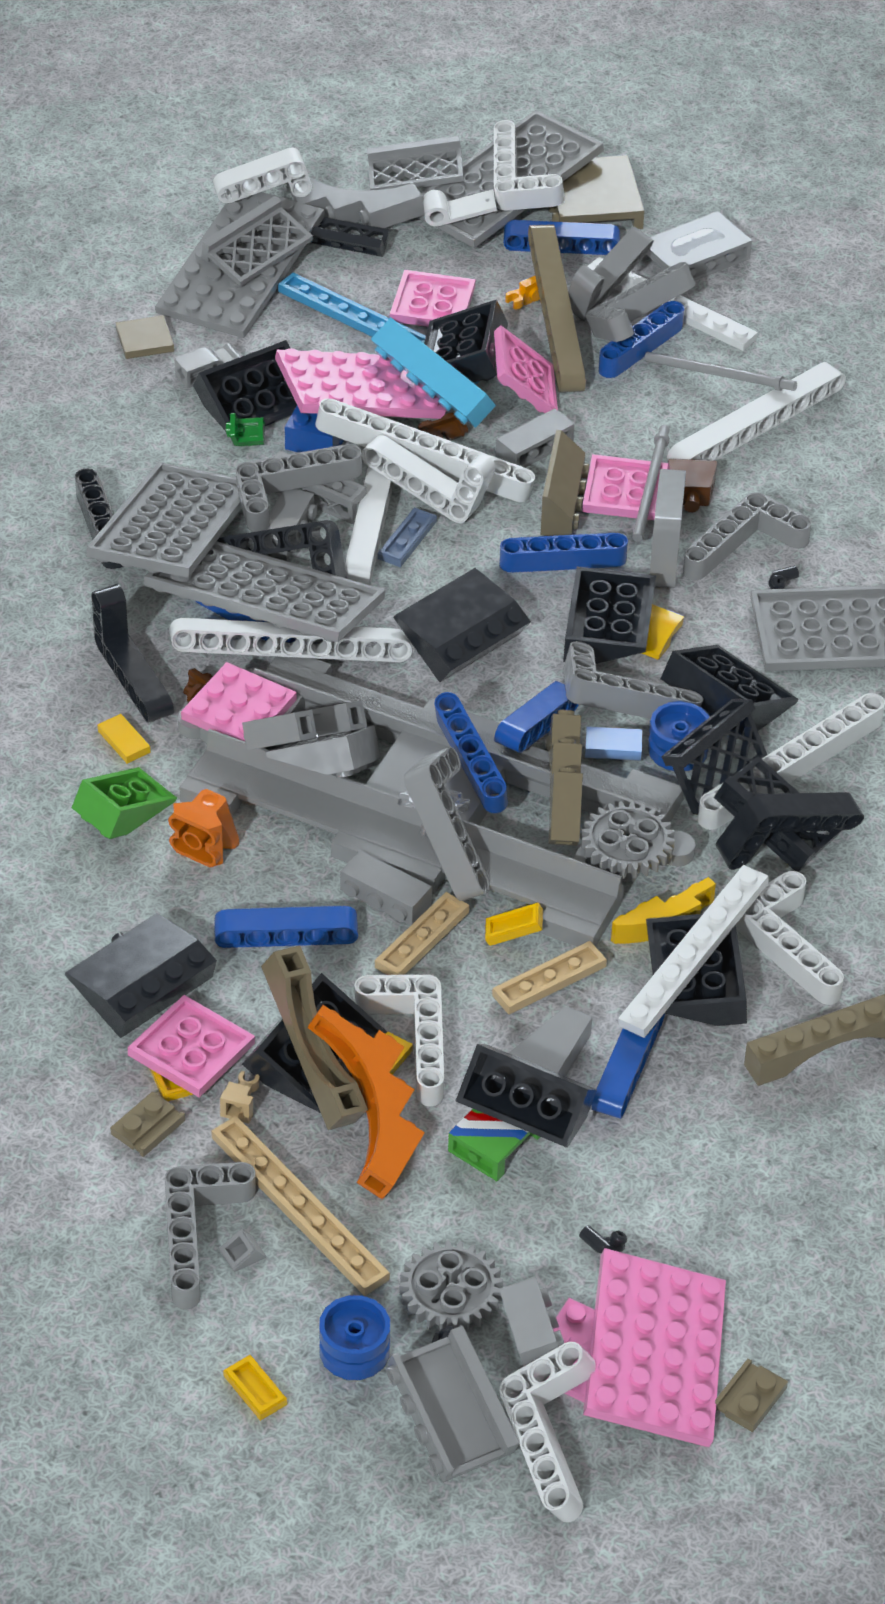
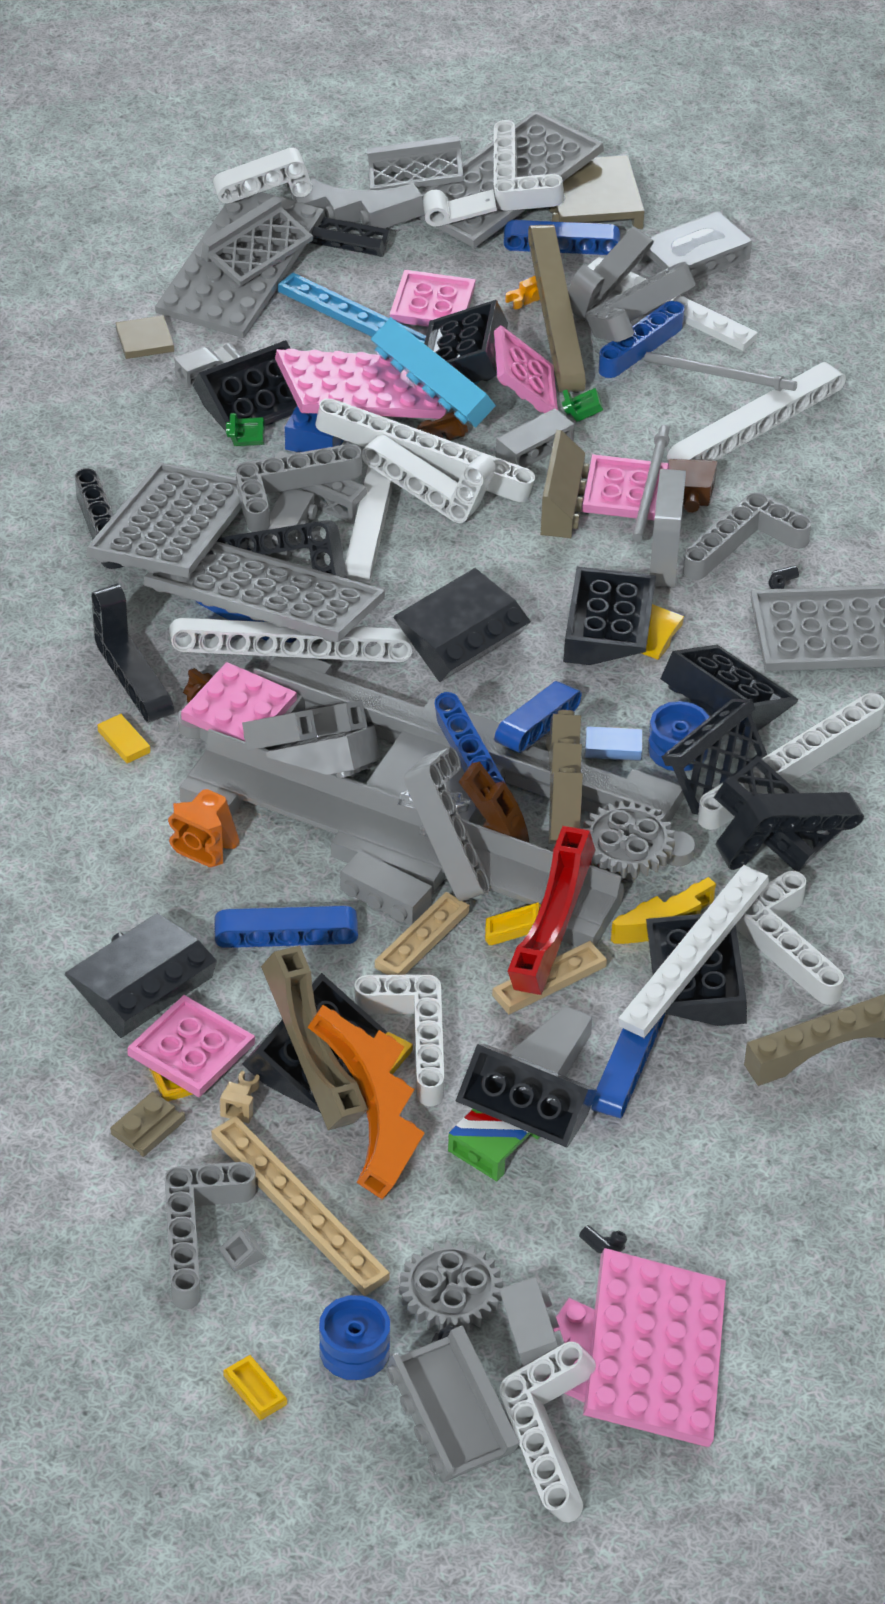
bright green slope [71,767,177,839] -> none
sand blue tile [378,507,437,568] -> none
blue beam [499,533,628,573] -> none
light grey beam [563,641,703,719] -> none
dark tan plate [715,1358,788,1432] -> none
none -> reddish brown slope [459,761,530,843]
none -> red arch [508,826,595,995]
none -> green bracket [562,388,603,422]

